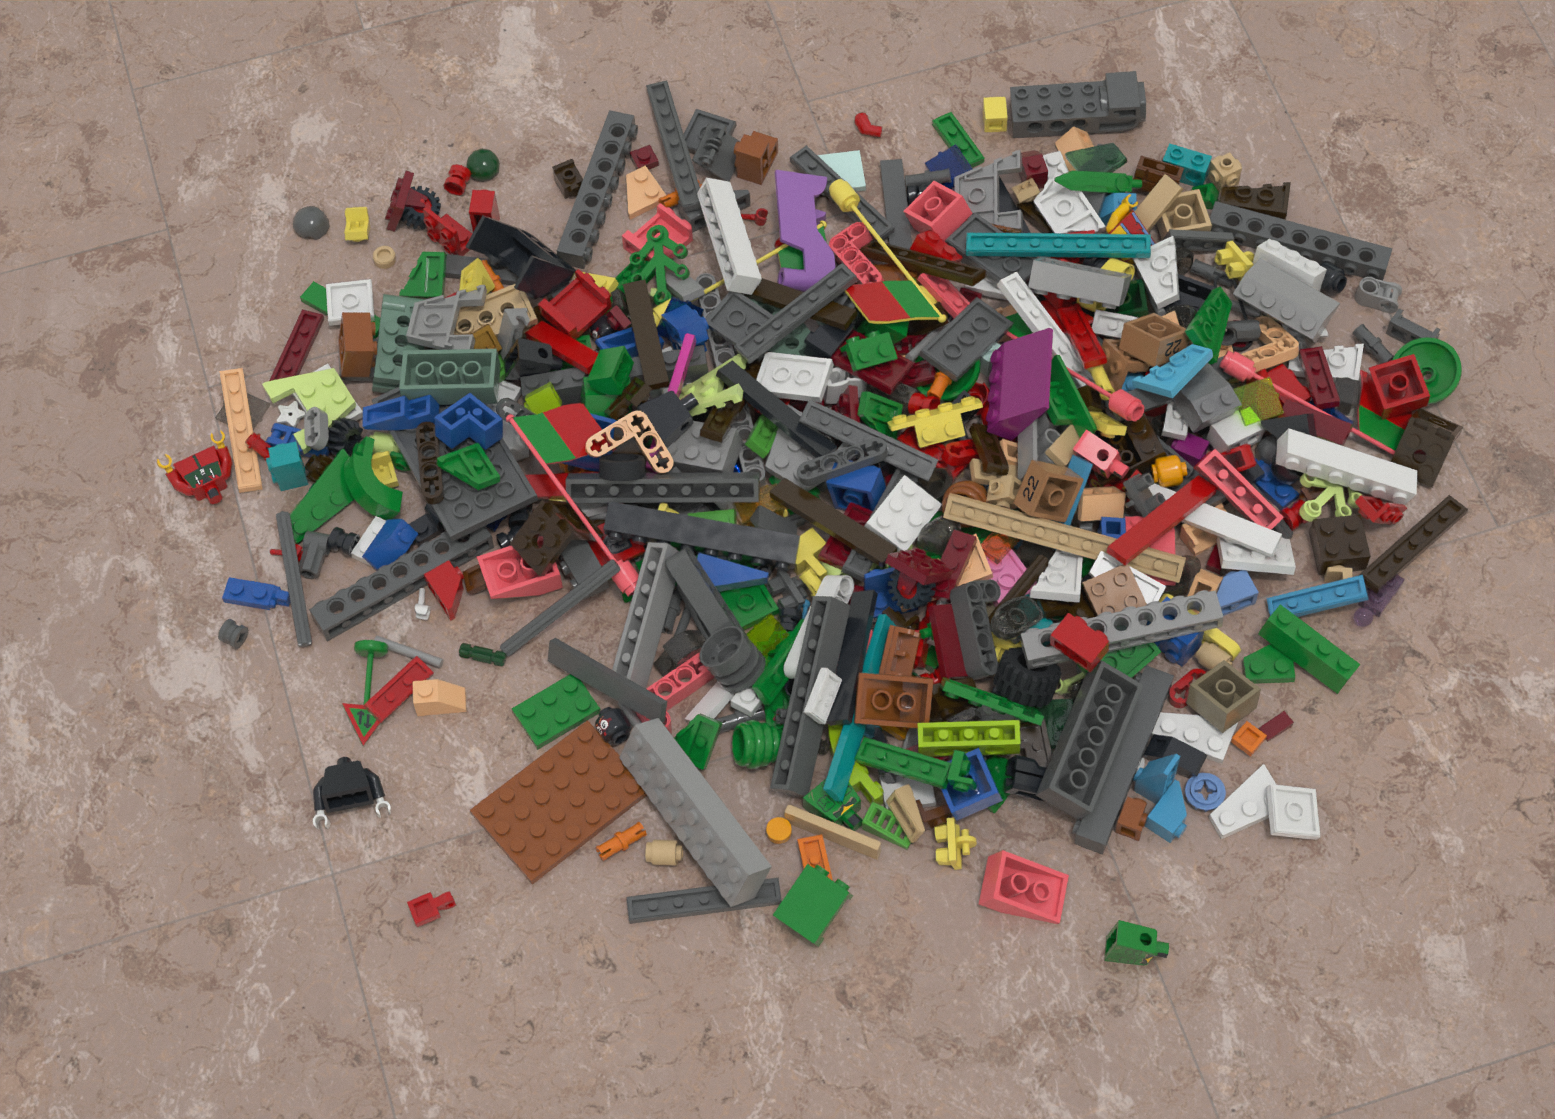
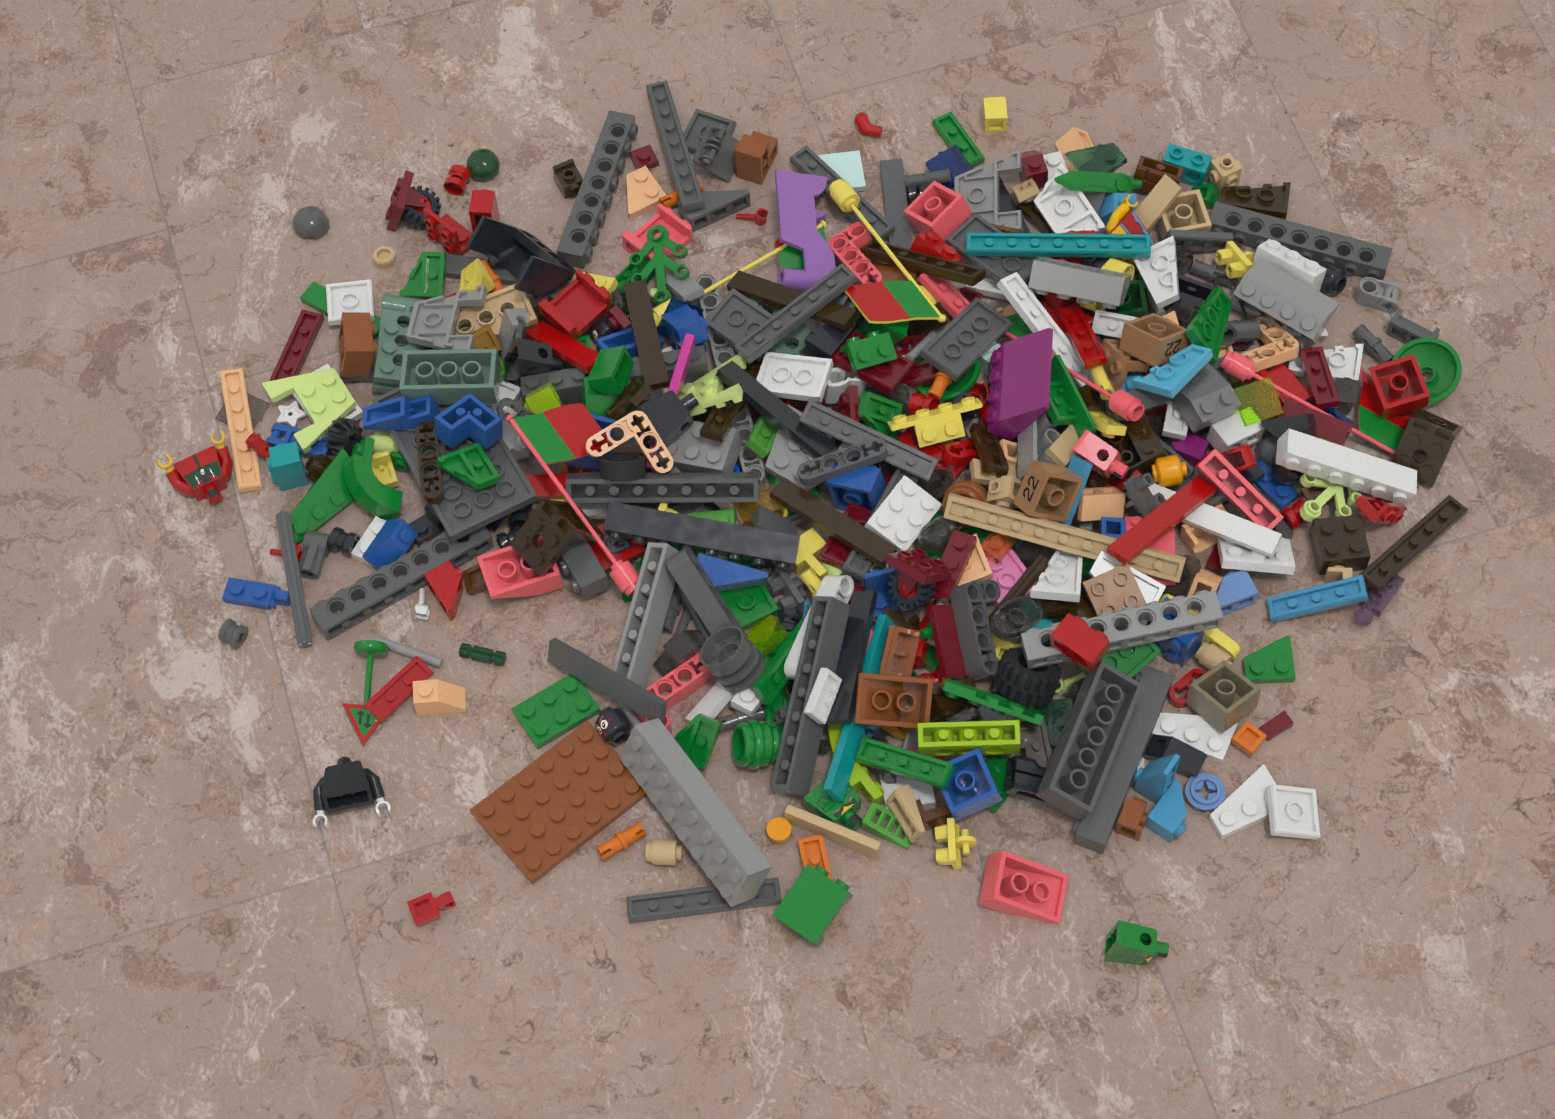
light grey beam [304,407,329,451] -> none
light yellow bracket [344,207,370,242] -> none
dark grey axle [500,559,621,656] -> none
white brick [697,177,761,295] -> none
green bracket [947,750,977,792] -> none
dark grey brick [1010,71,1146,138] -> none
green brick [1258,604,1361,694] -> none

